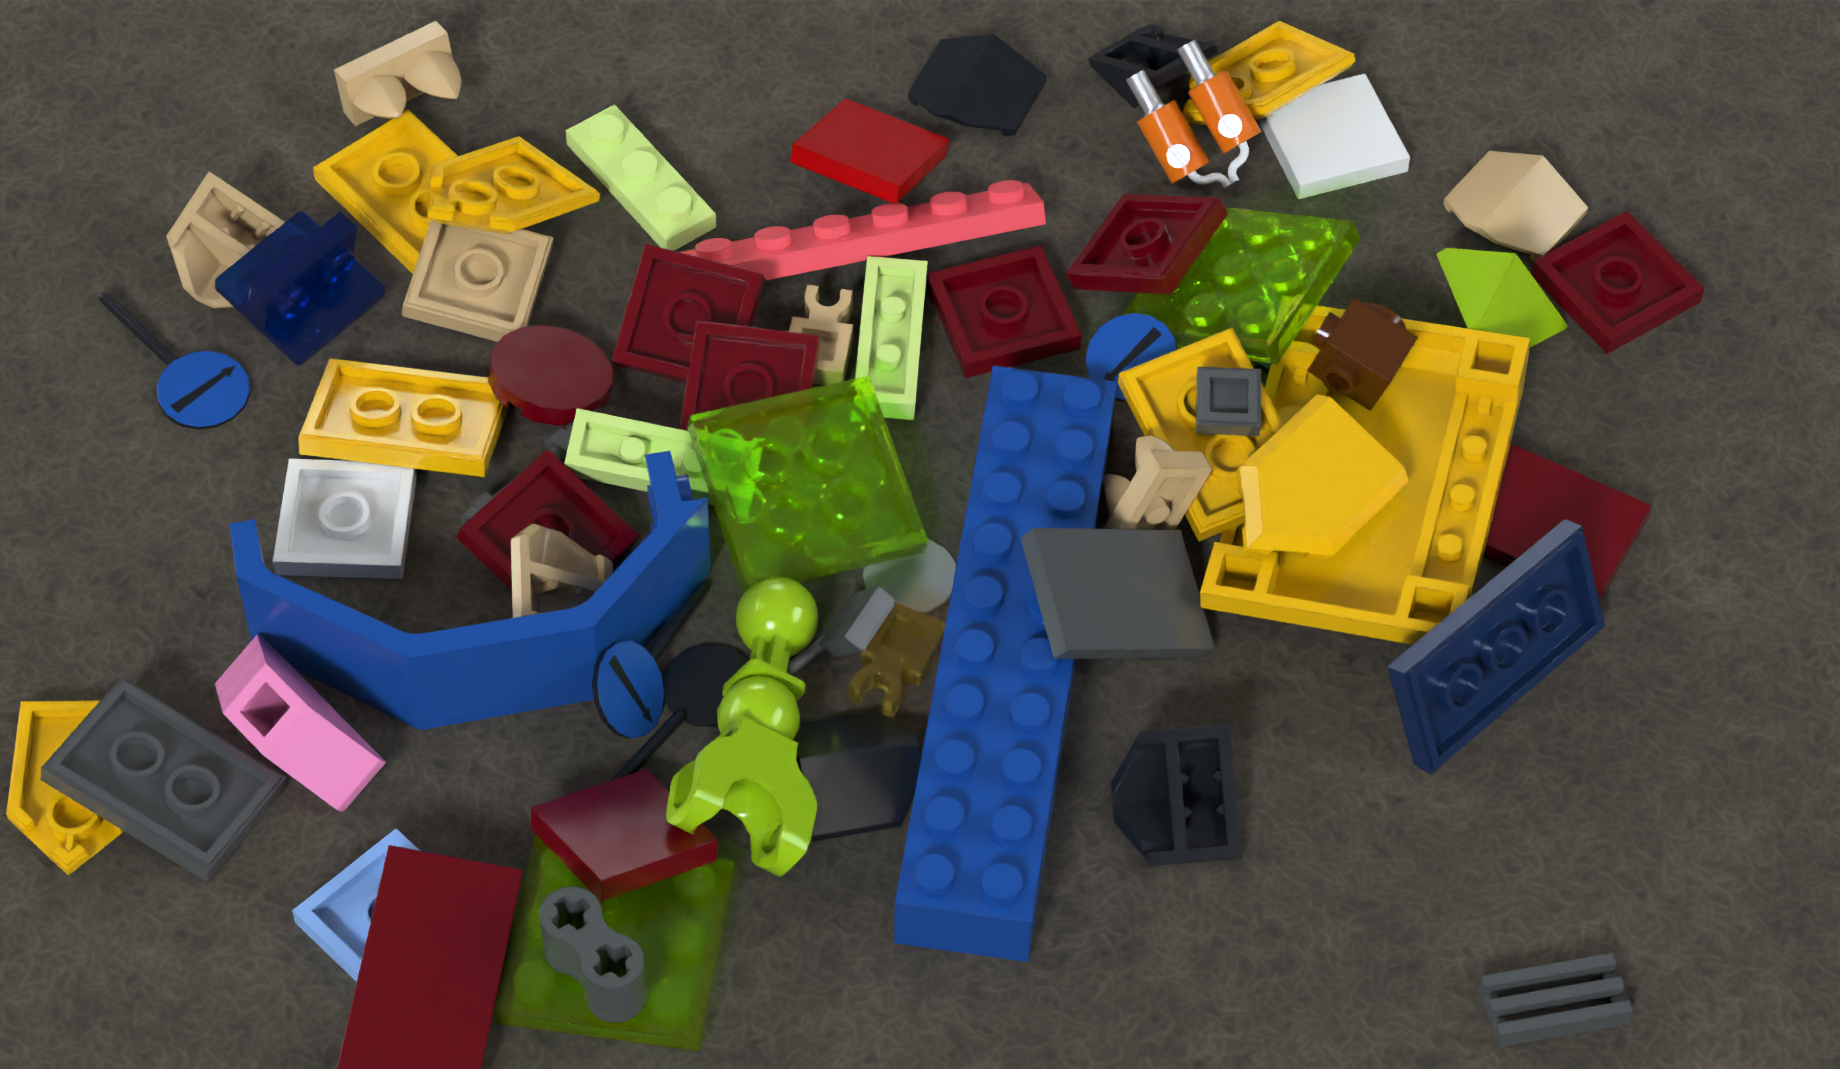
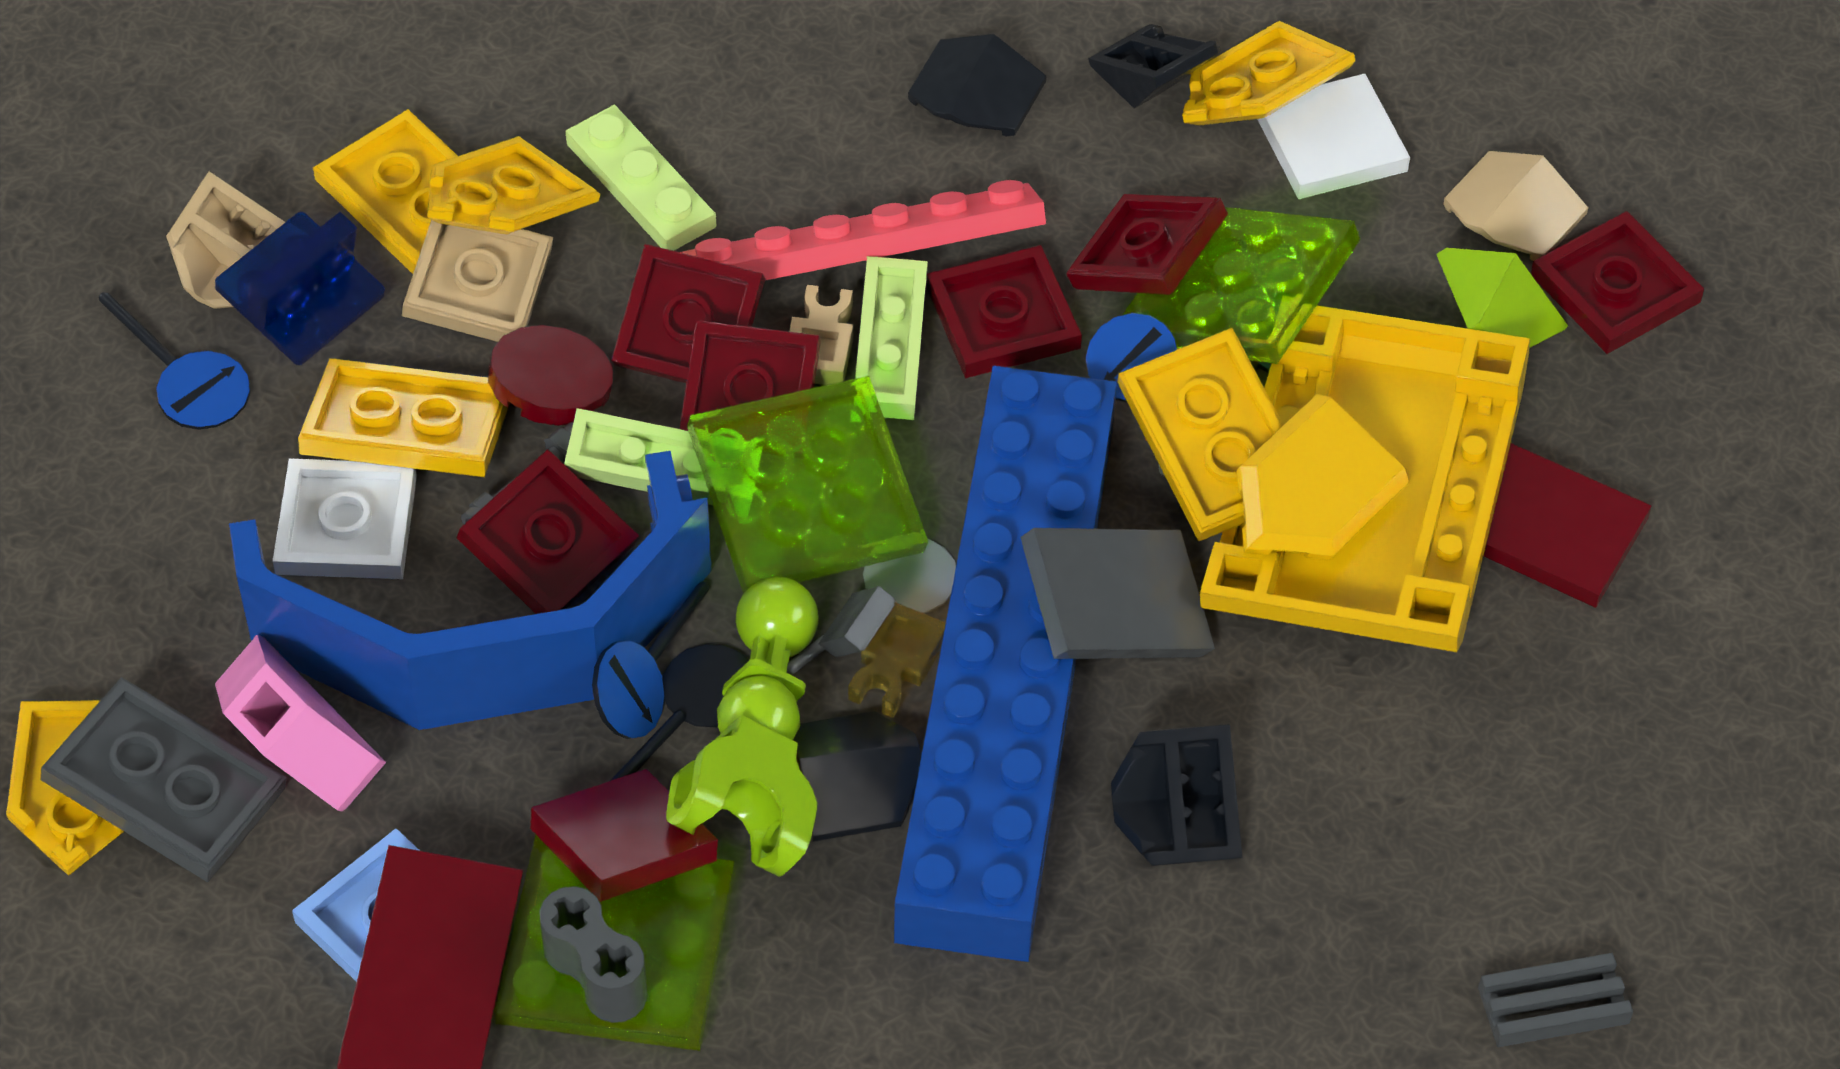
tan tile [334,21,461,126] -> none
tan slope [511,524,613,618] -> none
red tile [790,98,950,204] -> none
tan tile [1103,436,1212,530] -> none
orange piece [1126,40,1262,188] -> none
dark grey tile [1195,367,1261,436] -> none
reddish brown brick [1307,297,1418,411] -> none
dark blue tile [1387,519,1605,774] -> none

